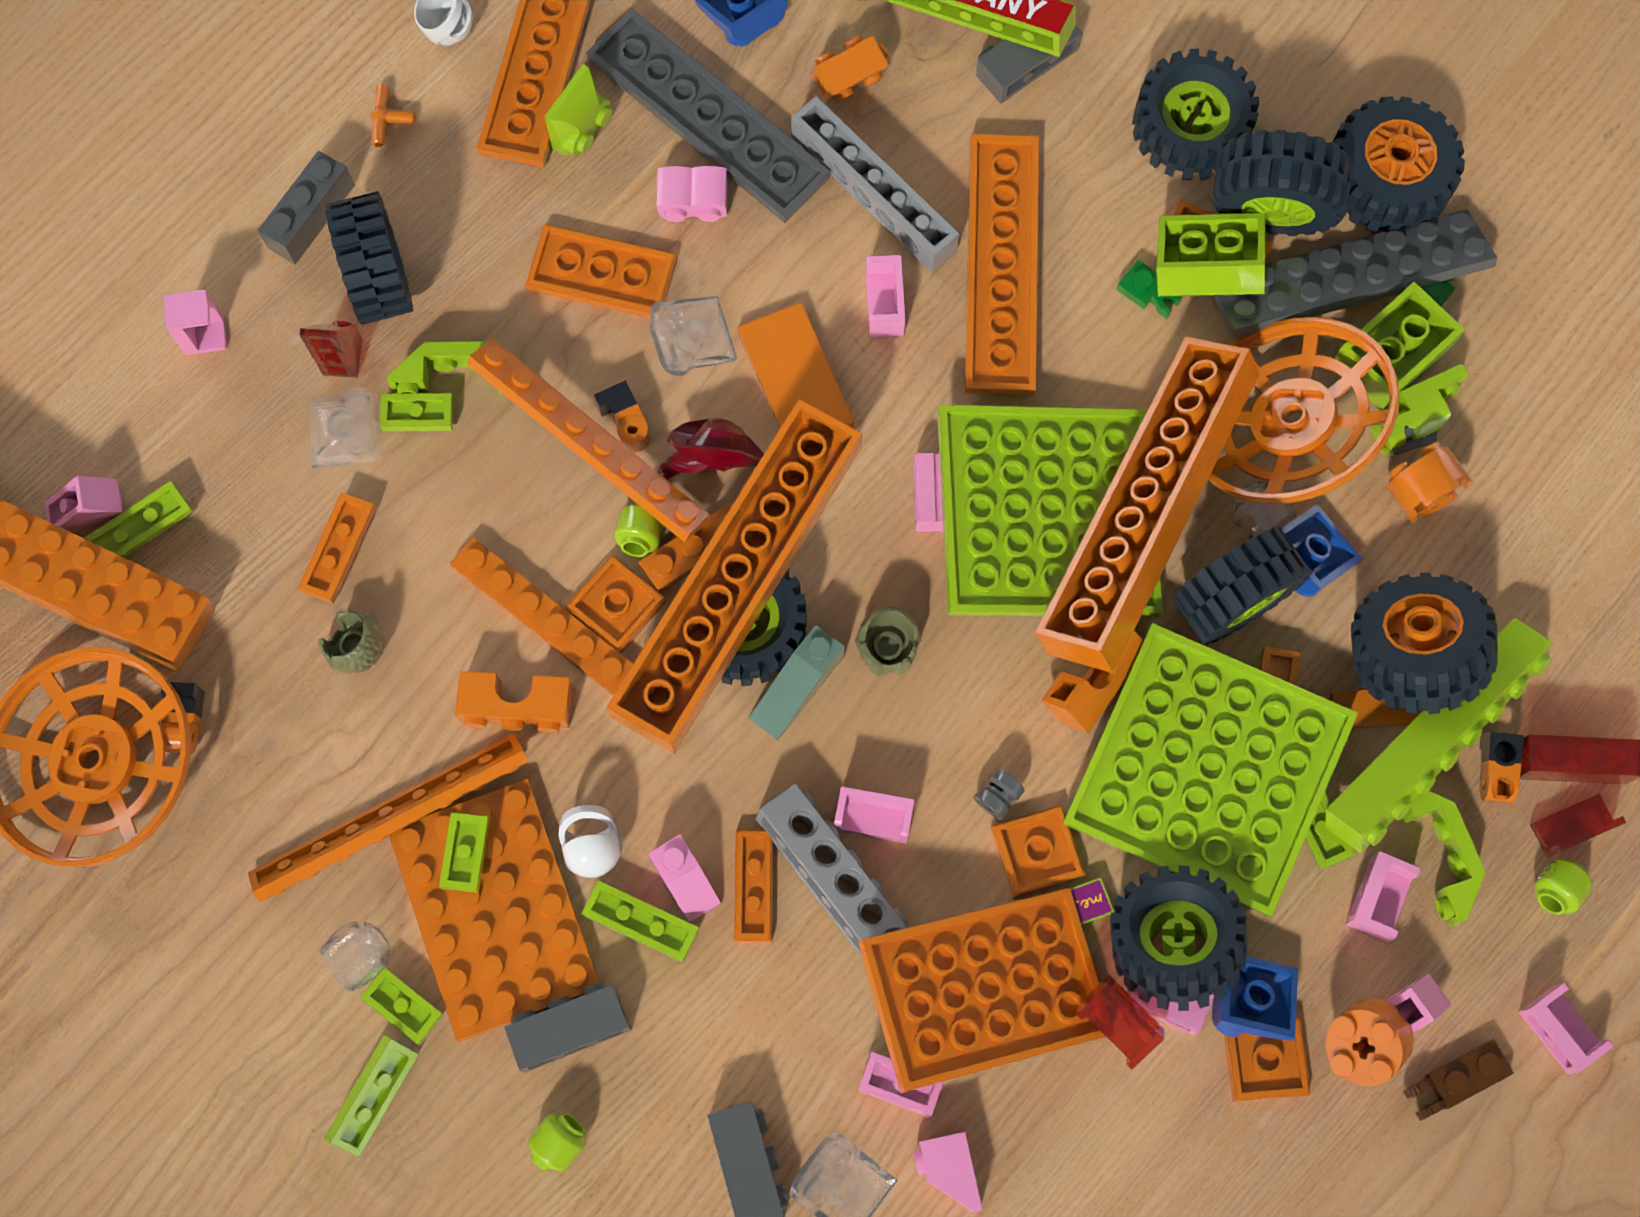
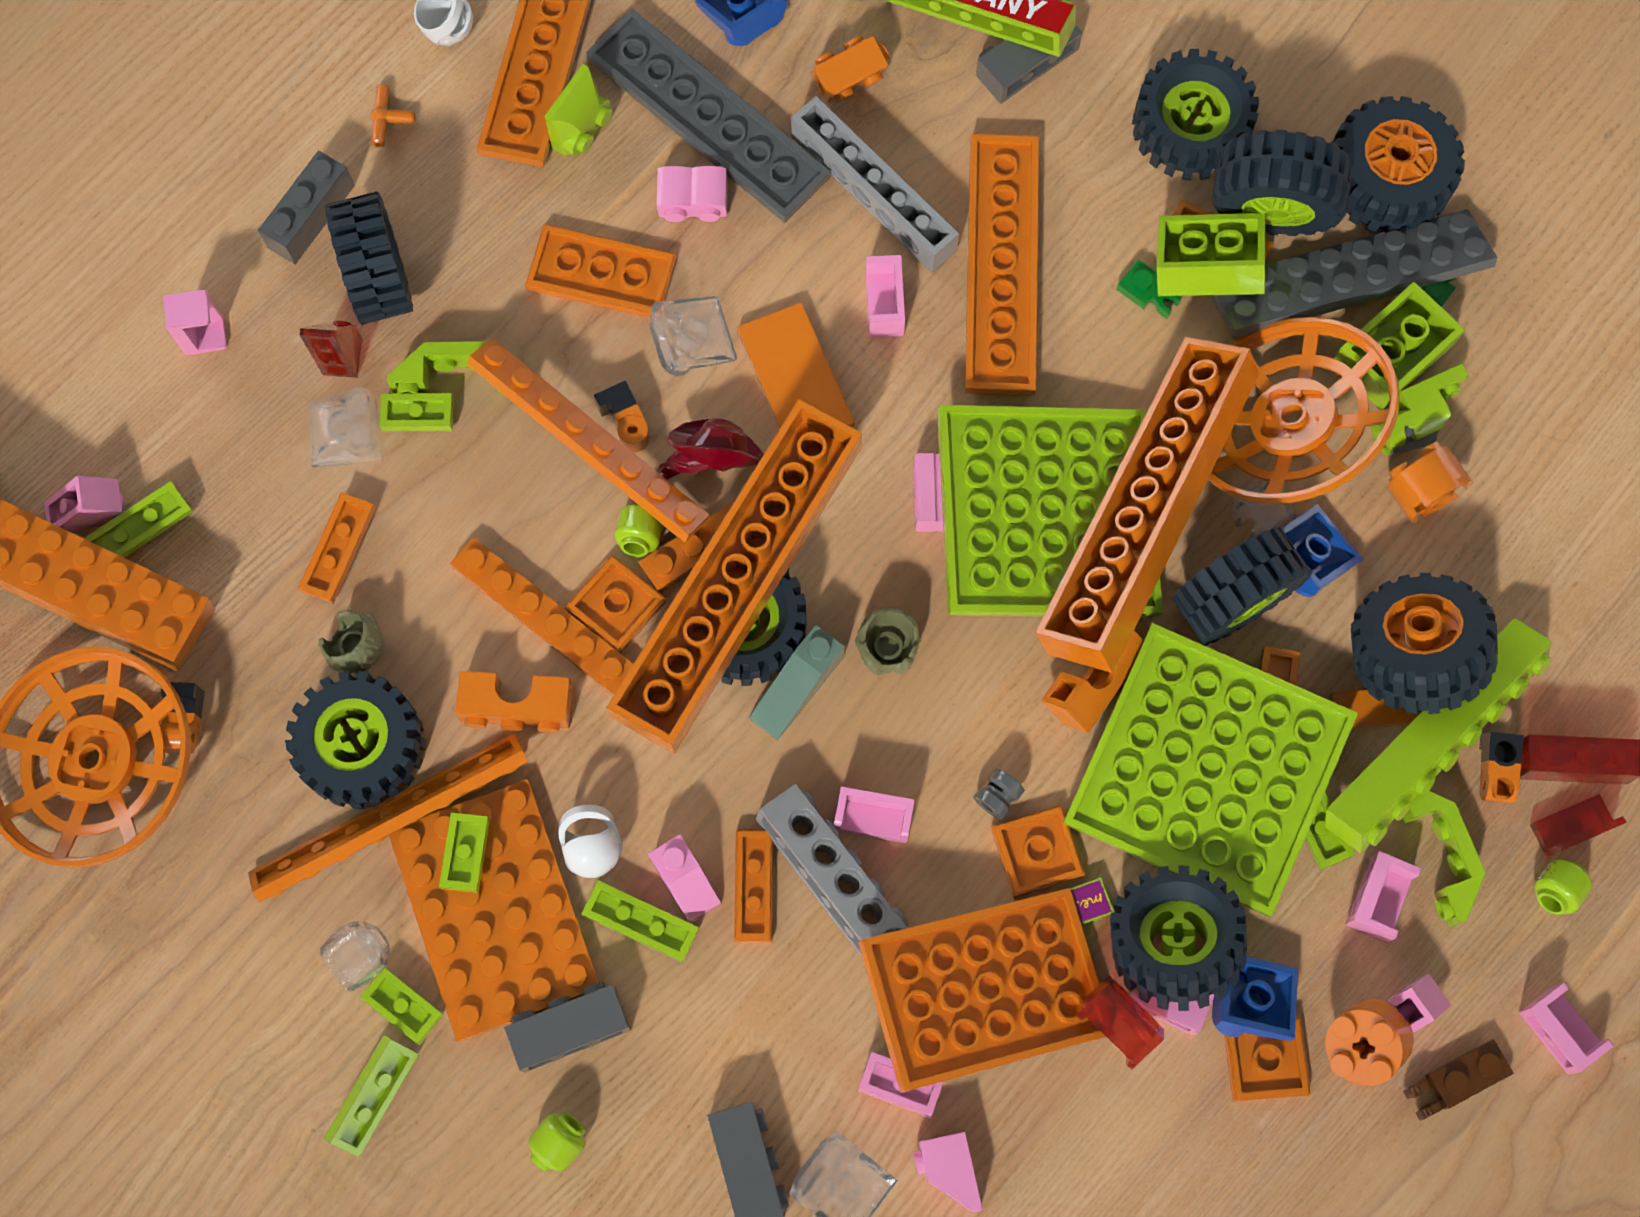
none -> black wheel [285,671,426,809]

